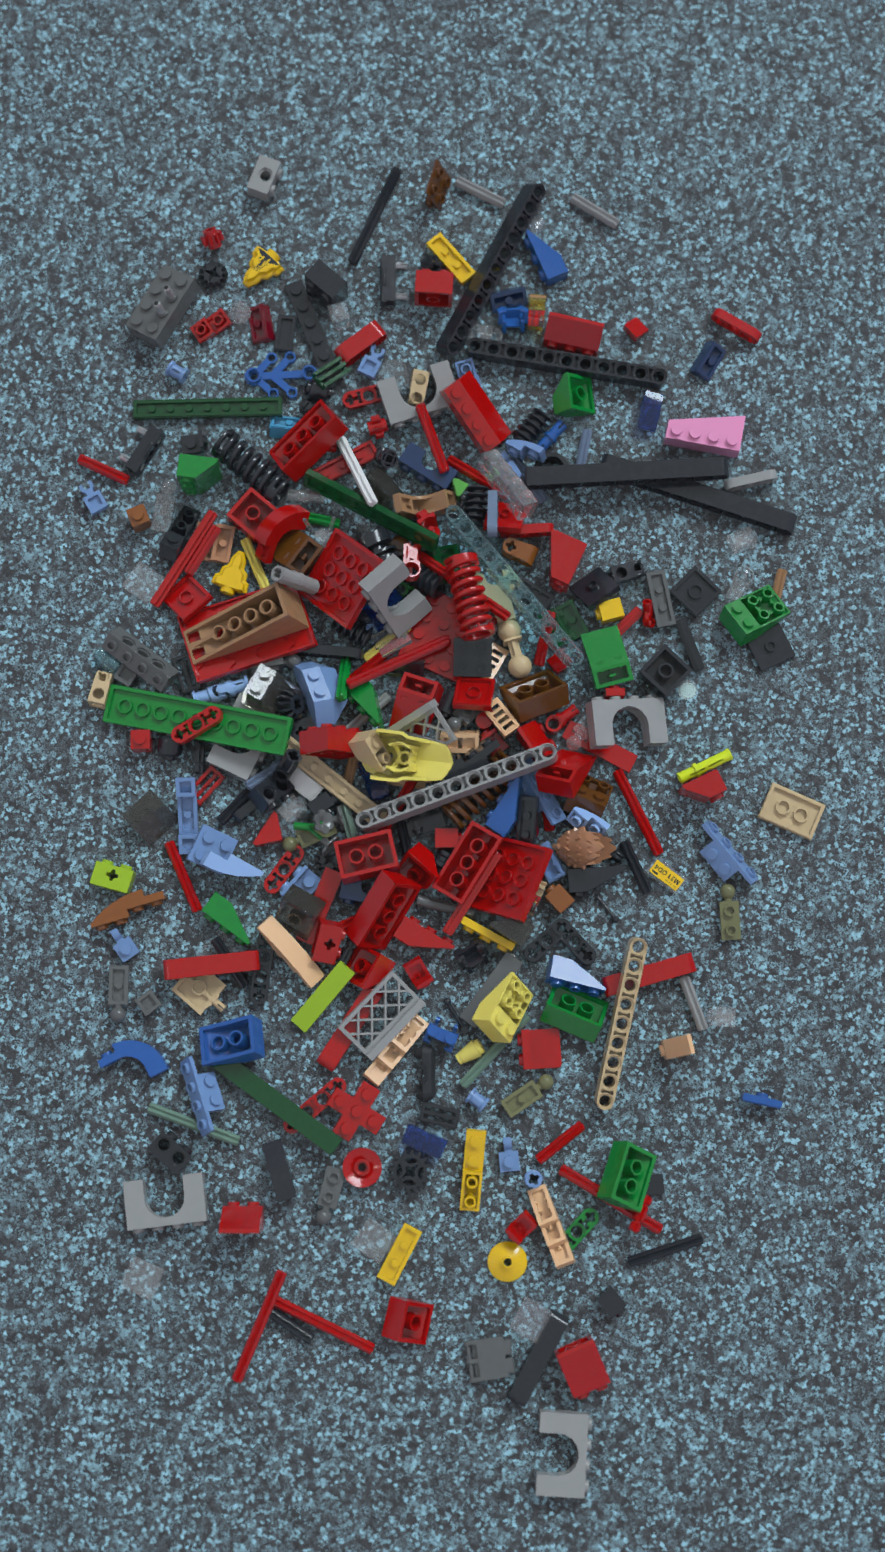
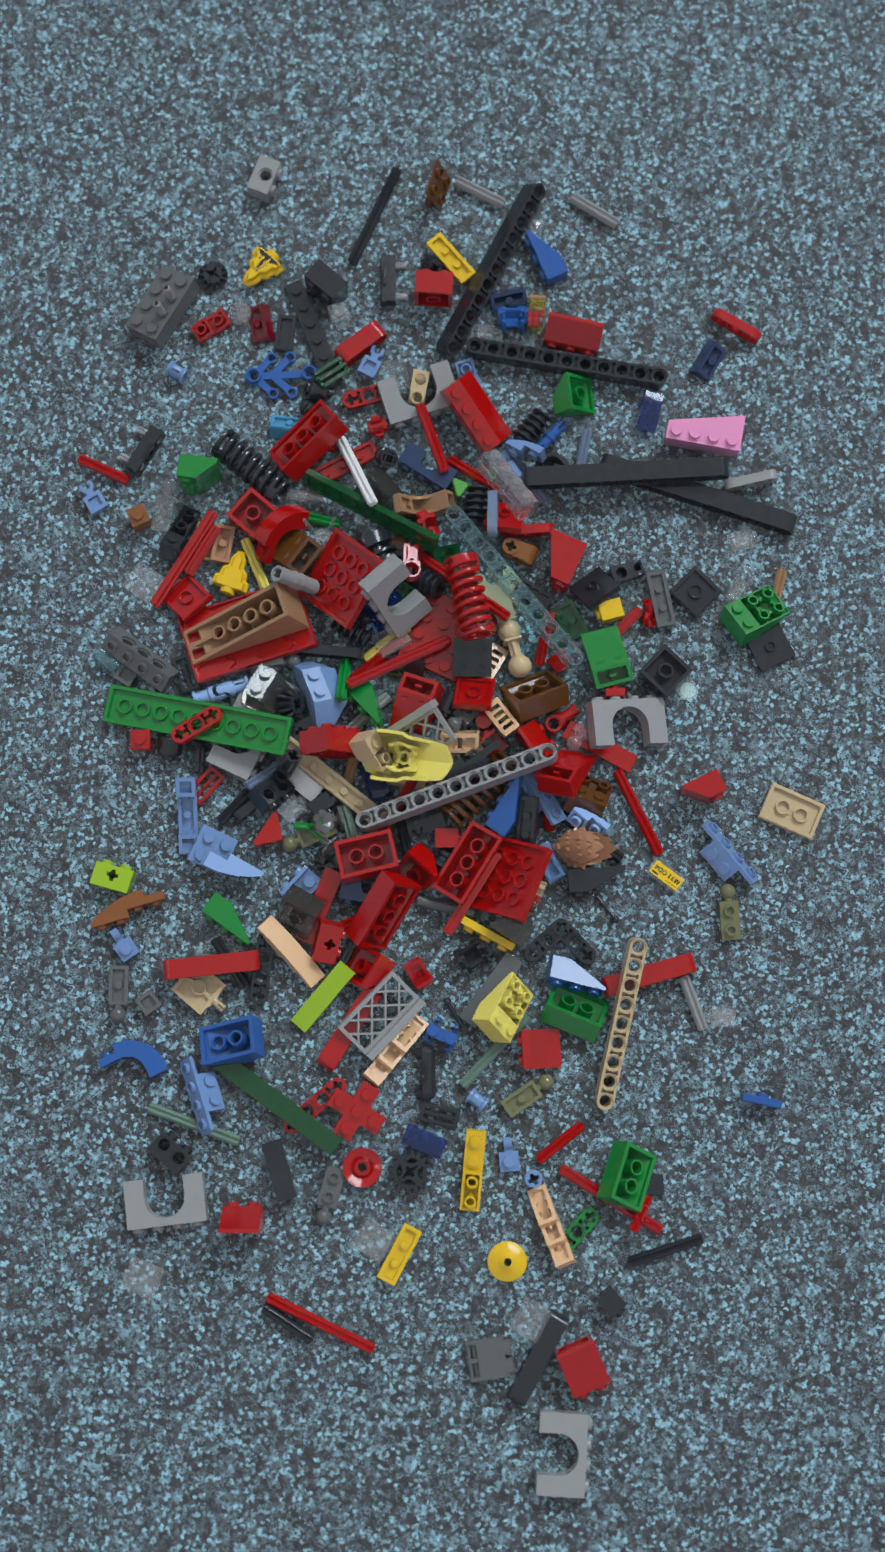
tan leg [87,670,114,709] -> none
clear smoke slope [122,789,178,846] -> none
dark green tile [133,397,283,420] -> none
red axle [164,840,202,913] -> none
black bracket [180,430,208,455] -> none
red gear [200,227,224,250] -> none
red axle [232,1269,287,1383] -> none
red beam [264,845,305,894] -> none
red slope [381,1296,434,1345] -> none
red slope [393,916,455,950] -> none
light yellow cone [455,1039,485,1065] -> none
red bracket [505,1209,539,1245] -> none
dark orange brick [544,884,575,915] -> none
black axle [619,840,652,894] -> none
red slope [623,317,649,342] -> none
light nougat slope [658,1034,695,1060] -> none
black axle [676,618,705,672] -> none
neon yellow pin [676,749,733,784] -> none

